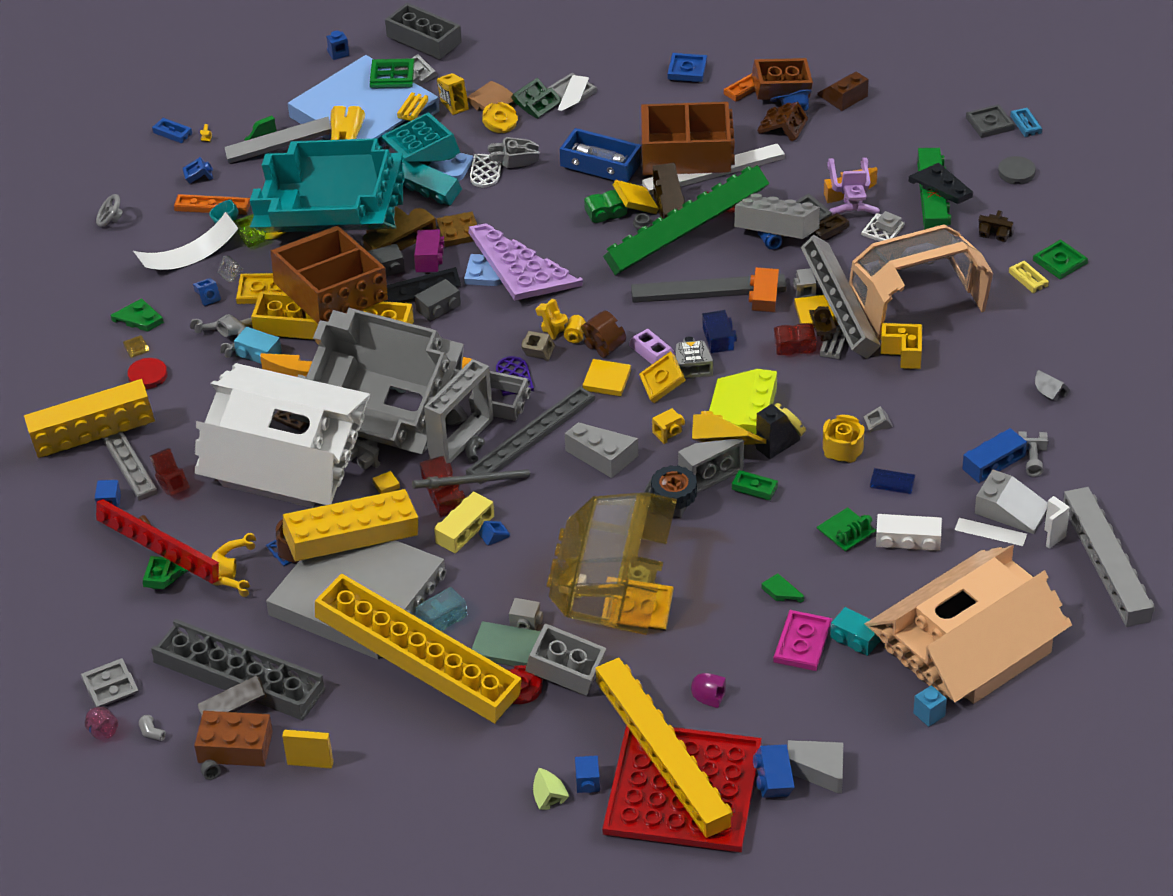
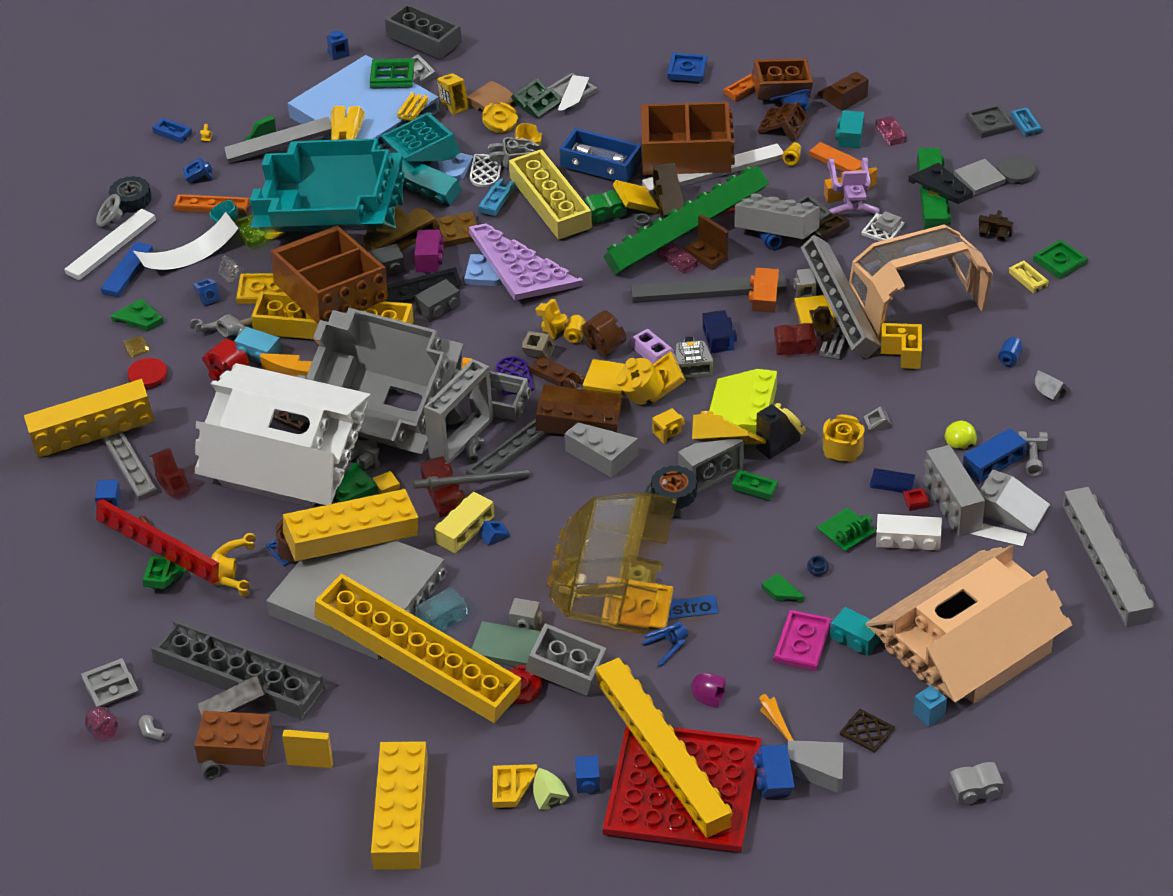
white panel [1044,496,1070,549] -> none
none -> white tile [65,209,156,281]
none -> blue tile [100,242,153,297]
none -> black wheel [109,176,152,213]
none -> red brick [202,339,250,381]
none -> green wing [333,462,377,503]
none -> yellow brick [371,742,428,870]
none -> dark azure hinge [478,178,515,216]
none -> yellow wing [492,764,537,808]
none -> light yellow brick [509,149,592,240]
none -> yellow hair [515,123,542,146]
none -> reddish brown hinge [529,356,584,388]
none -> reddish brown slope [535,384,623,435]
none -> yellow brick [616,358,664,405]
none -> blue plant [642,622,688,666]
none -> clear pink plate [658,242,698,274]
none -> blue sticker [668,595,719,619]
none -> reddish brown bracket [685,214,728,270]
none -> light orange piece [759,694,793,741]
none -> yellow cone [782,142,801,166]
none -> dark blue plate [807,555,829,575]
none -> orange tile [809,142,862,172]
none -> teal brick [835,110,864,149]
none -> dark brown window [840,709,895,753]
none -> clear pink plate [875,116,907,146]
none -> red tile [903,488,930,511]
none -> light grey brick [923,445,985,536]
none -> neon yellow hair [944,420,977,450]
none -> light grey brick [950,762,1004,804]
none -> light grey tile [954,159,1006,195]
none -> blue brick [998,337,1023,366]

